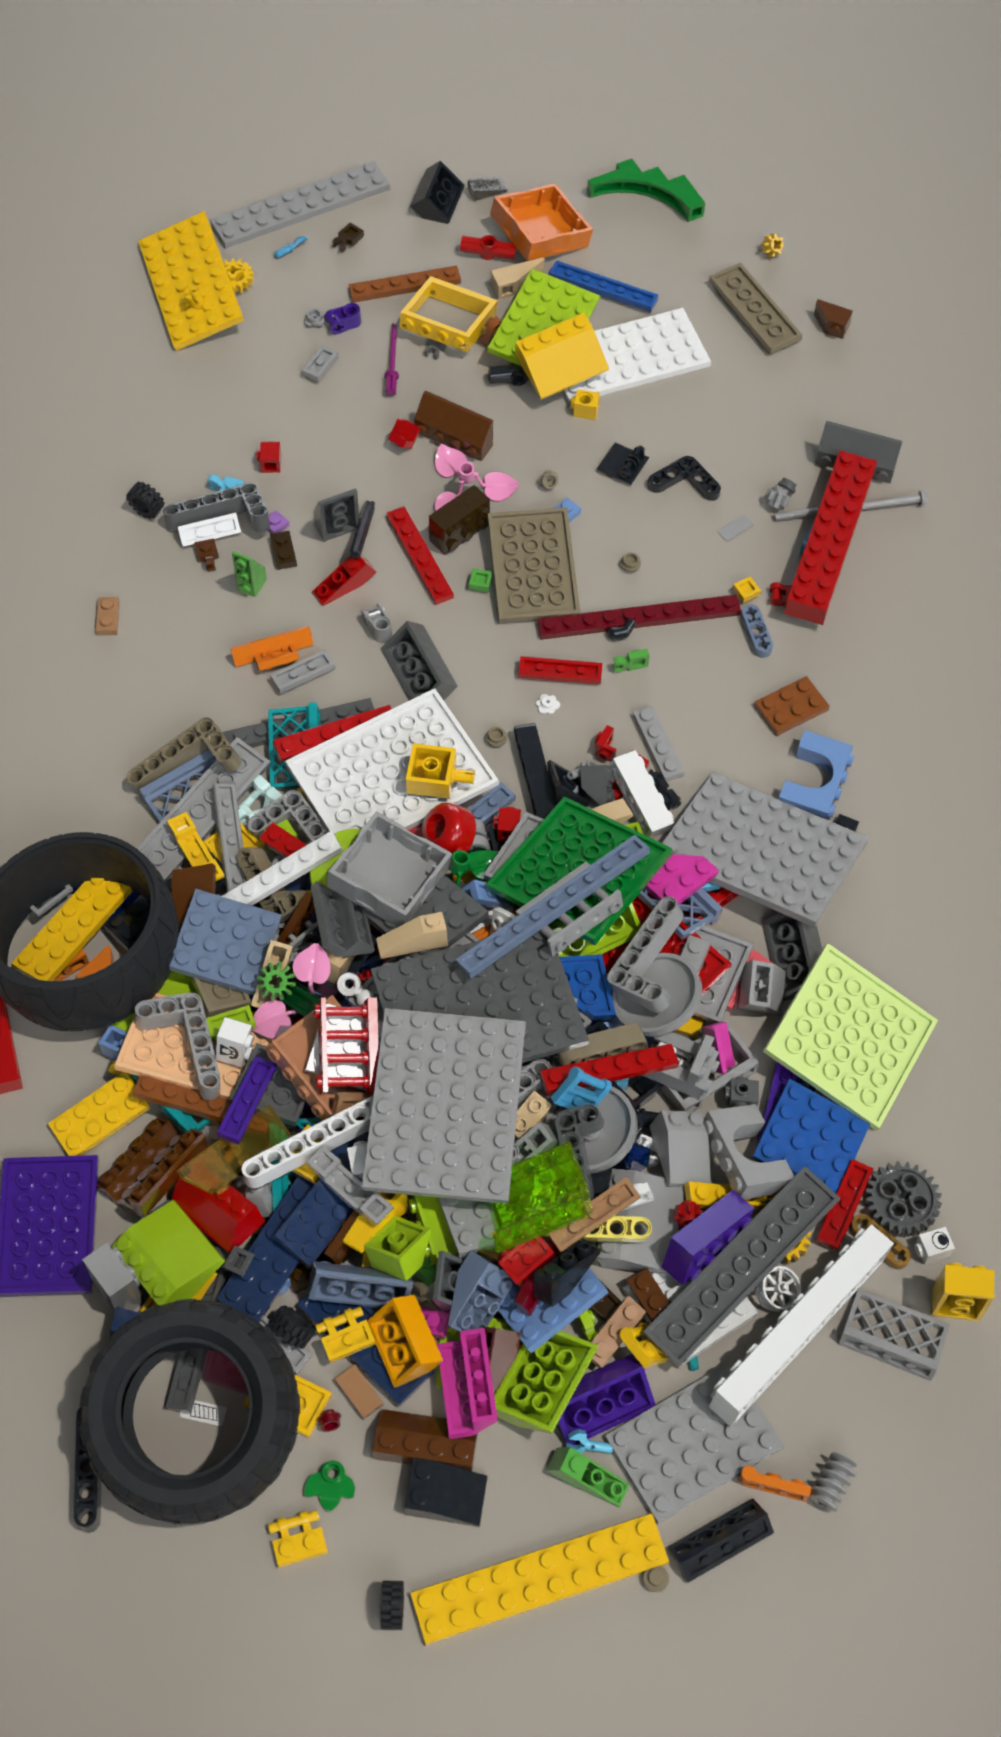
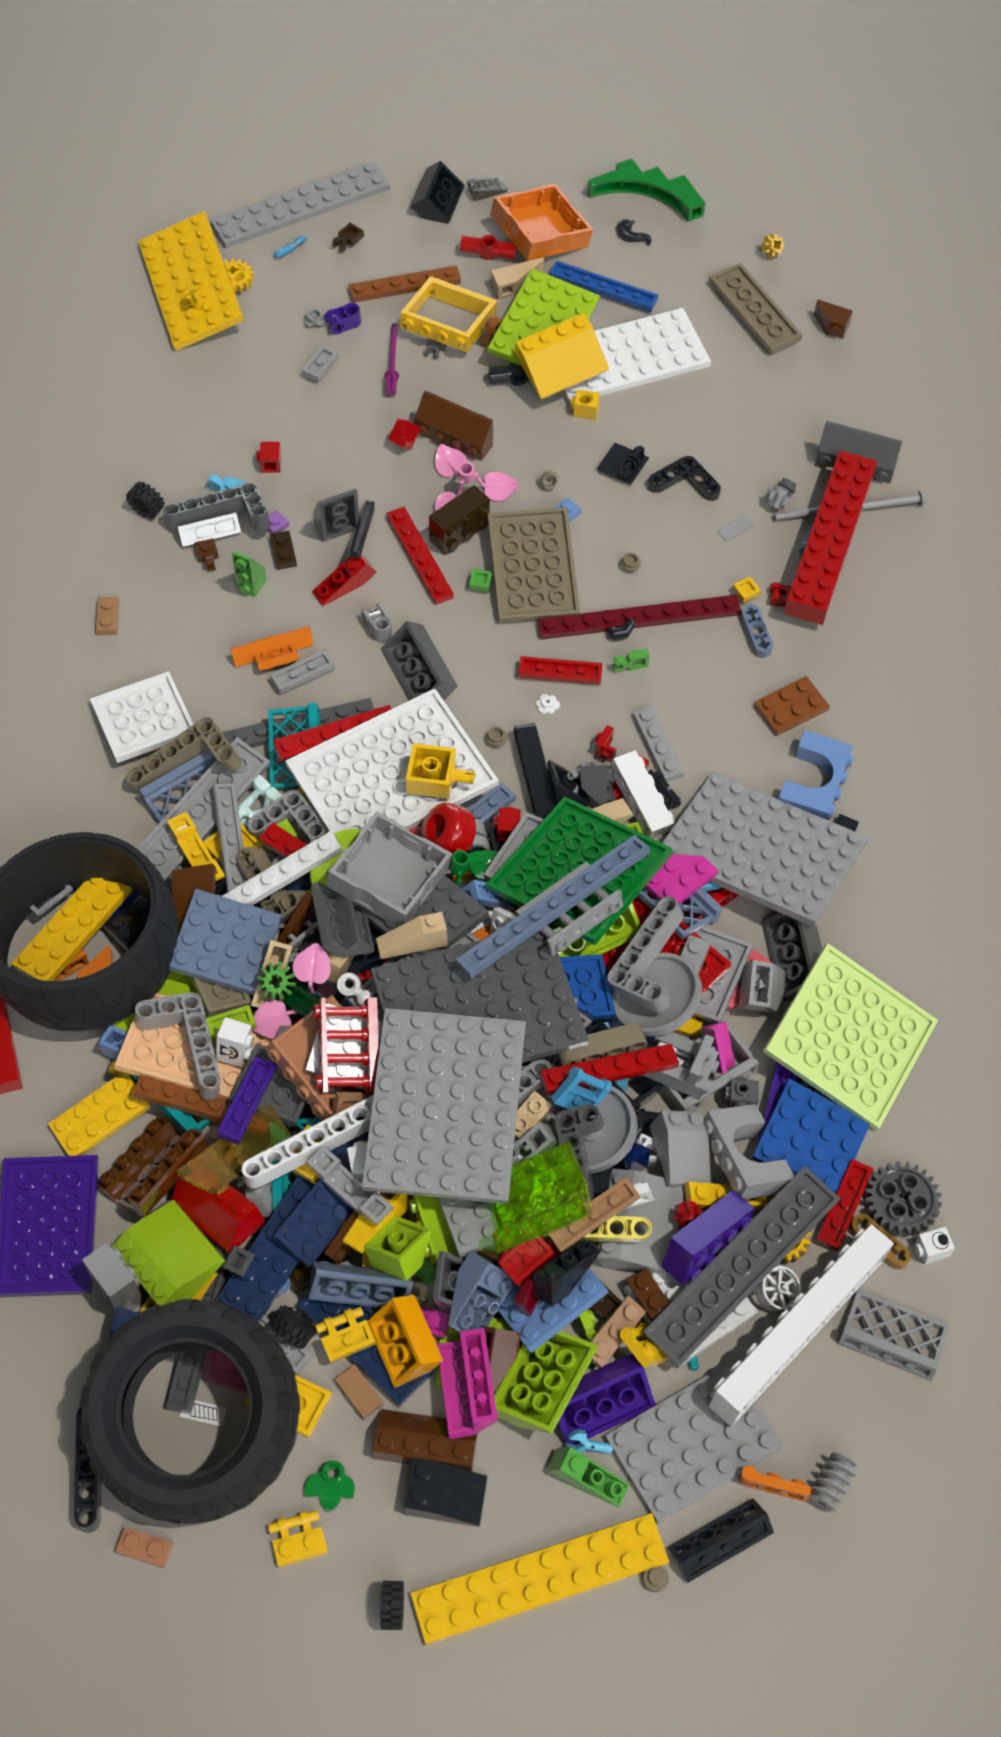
dark red plate [317,1409,341,1432] -> none
yellow brick [931,1263,995,1321] -> none
none -> white plate [90,671,193,763]
none -> nougat plate [115,1527,173,1569]
none -> black piece [617,219,651,245]

